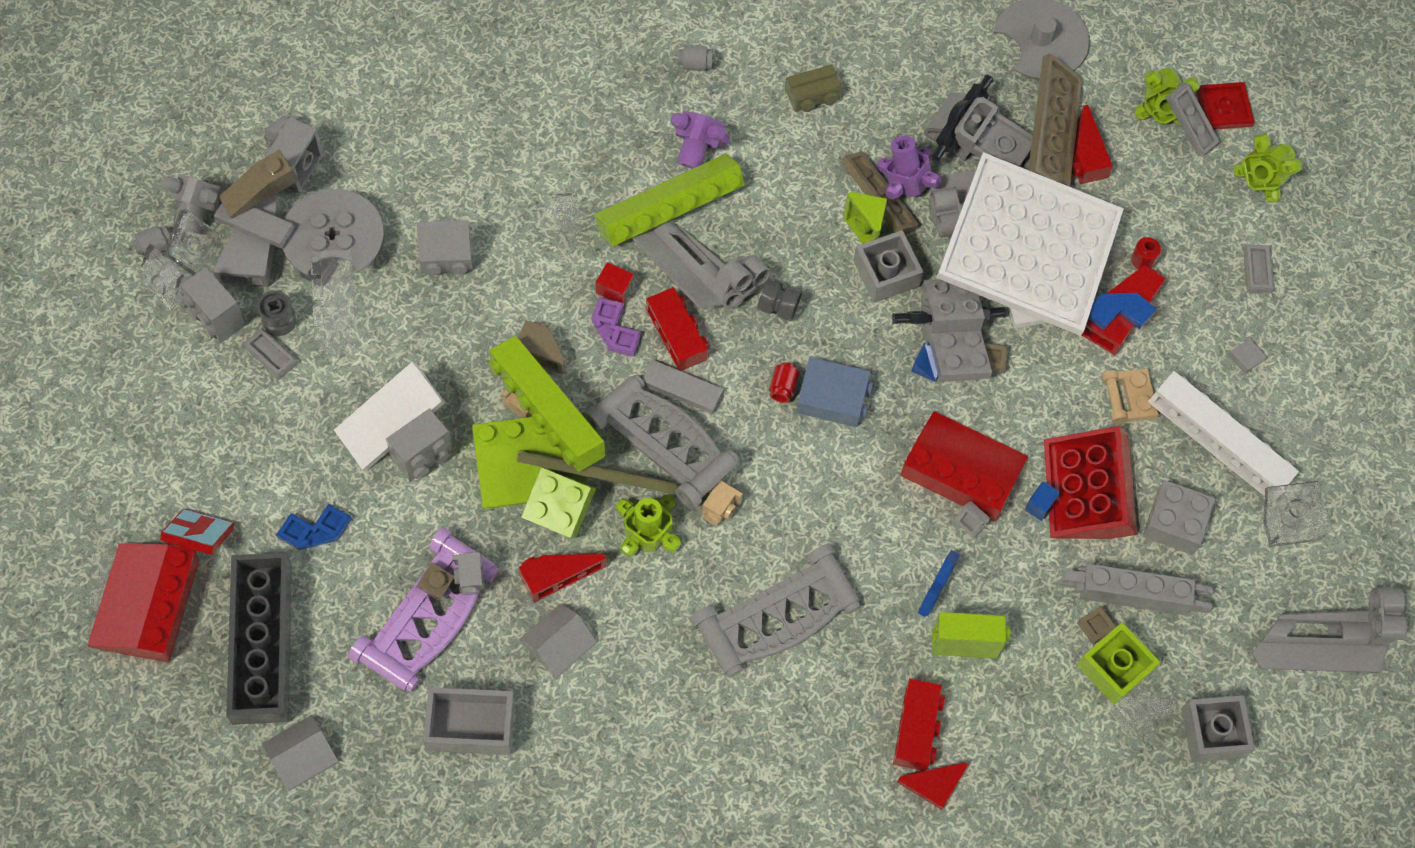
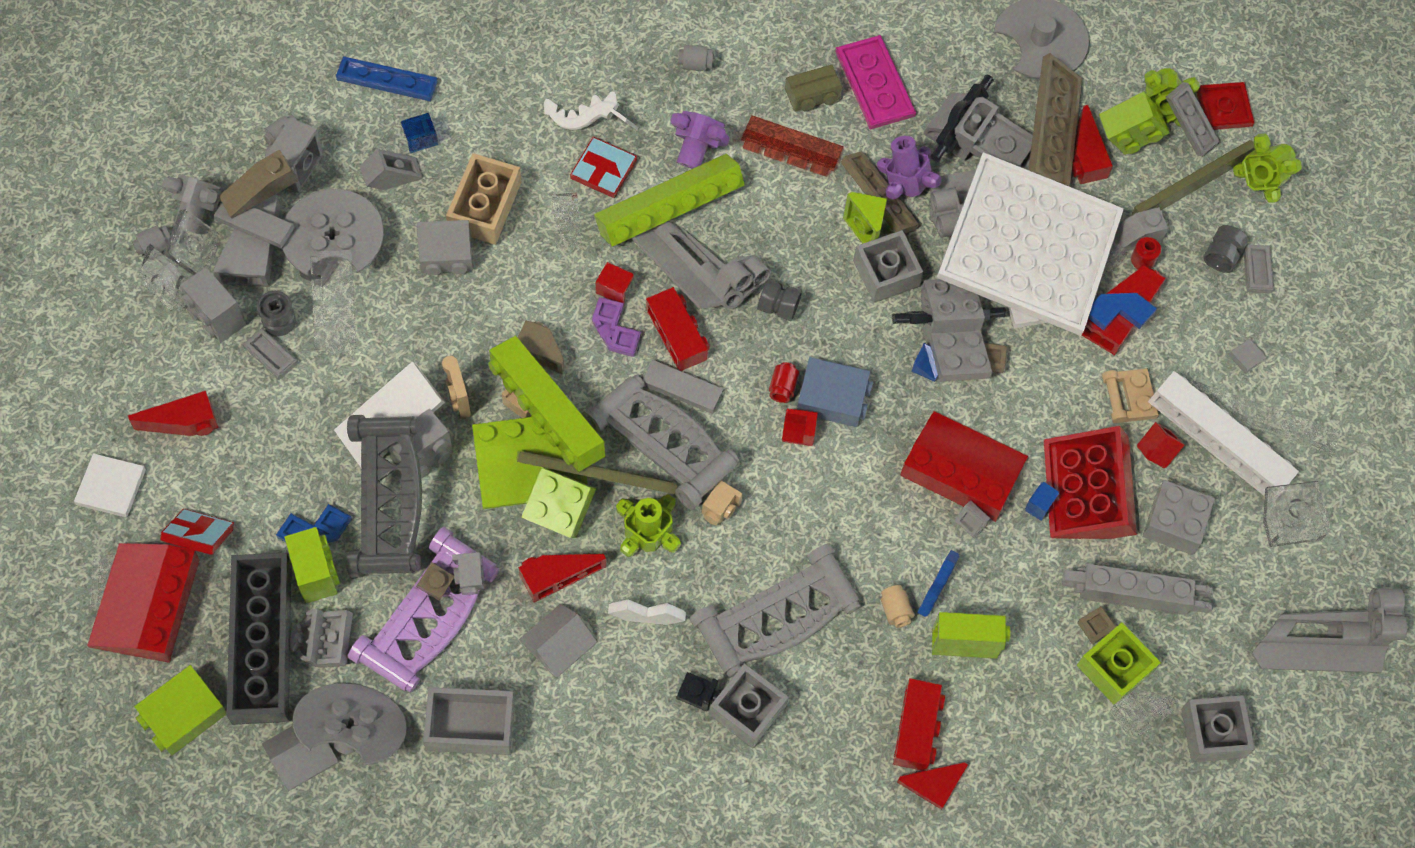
none -> white tile [74,454,146,518]
none -> red slope [128,390,219,436]
none -> lime brick [134,665,226,756]
none -> lime brick [284,527,340,604]
none -> light grey slope [290,608,353,668]
none -> light grey piece [292,683,407,766]
none -> blue tile [336,56,438,102]
none -> dark grey piece [346,415,422,578]
none -> light grey slope [360,149,422,190]
none -> clear blue panel [401,113,438,153]
none -> tan plate [442,356,471,419]
none -> tan brick [446,153,522,245]
none -> white piece [544,91,639,130]
none -> tile [570,137,637,199]
none -> white tile [608,599,686,625]
none -> black bracket [676,672,721,712]
none -> light grey brick [709,663,789,749]
none -> clear red windscreen [741,115,844,177]
none -> red panel [782,409,818,446]
none -> dark pink tile [835,35,916,130]
none -> tan brick [881,585,915,628]
none -> lime brick [1099,91,1169,155]
none -> light grey slope [1112,207,1168,254]
none -> olive tile [1131,140,1255,216]
none -> red panel [1137,422,1184,468]
none -> dark grey wheel [1203,225,1248,273]

